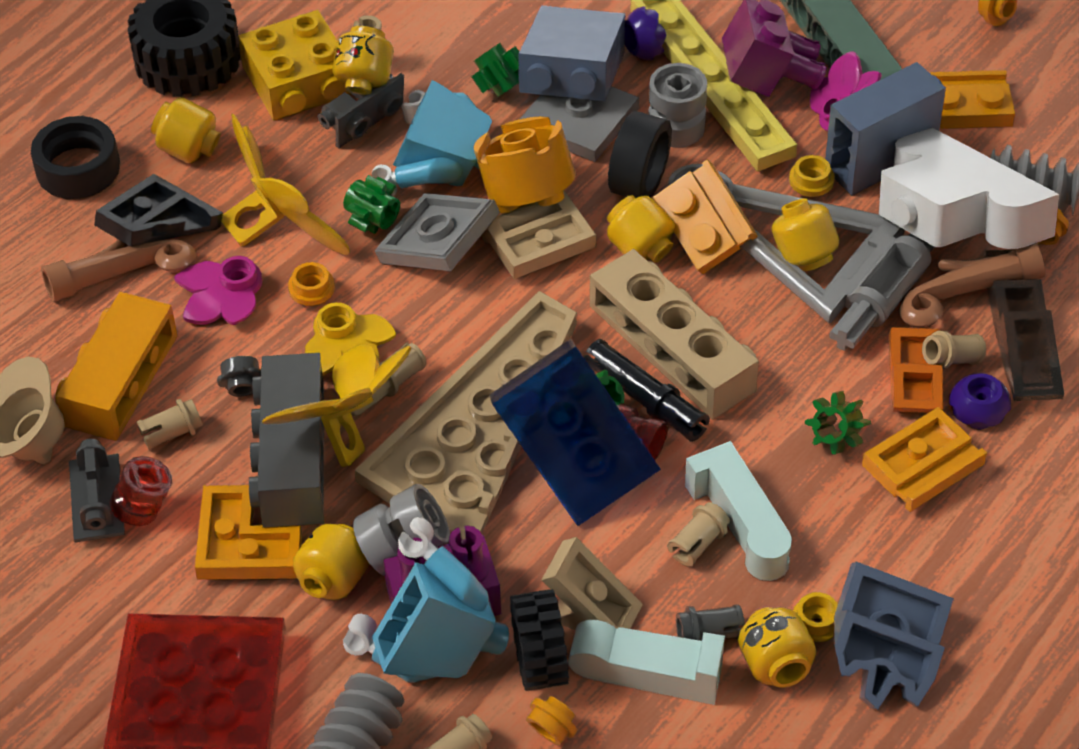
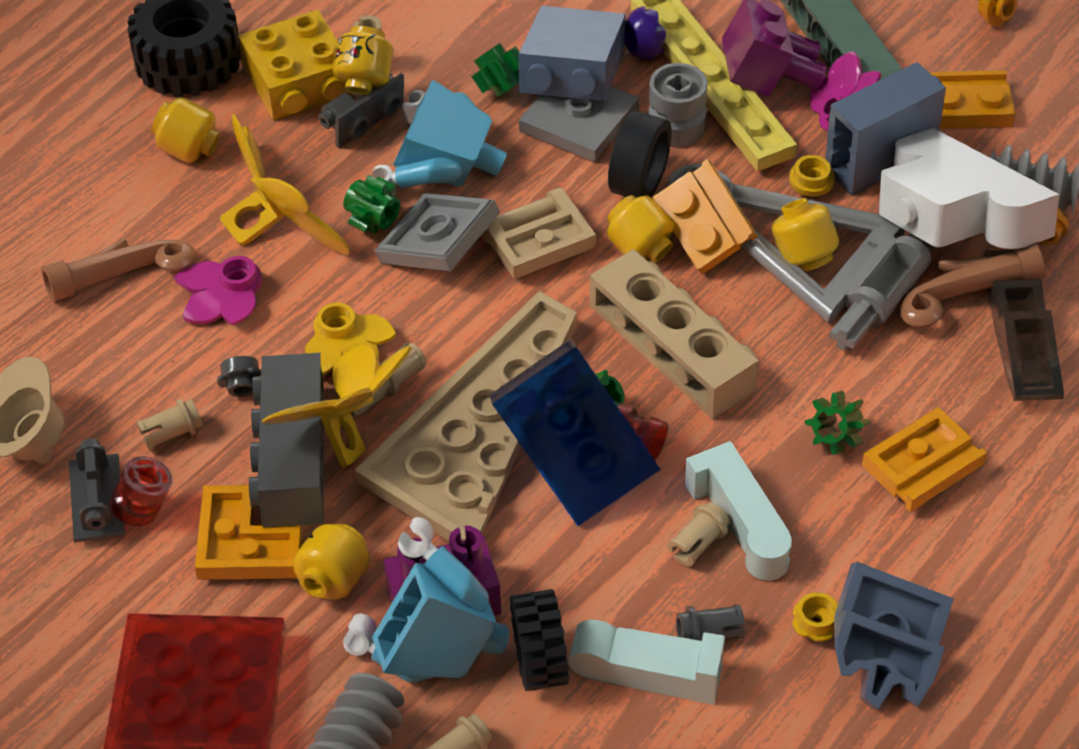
black tyre [31,116,120,199] -> none
light orange brick [55,292,178,441] -> none
black wing [94,174,223,246] -> none
light orange plate [288,262,335,306] -> none
light grey wheel [353,484,450,575] -> none
light orange brick [473,116,576,213] -> none
light orange plate [526,696,578,746] -> none
tan slope [541,537,643,630] -> none
black pin [583,339,710,442] -> none
yellow head [738,607,816,688] -> none
orange slope [889,327,943,413] -> none
tan pin [922,331,986,369] -> none
dark purple plate [949,373,1011,430] -> none

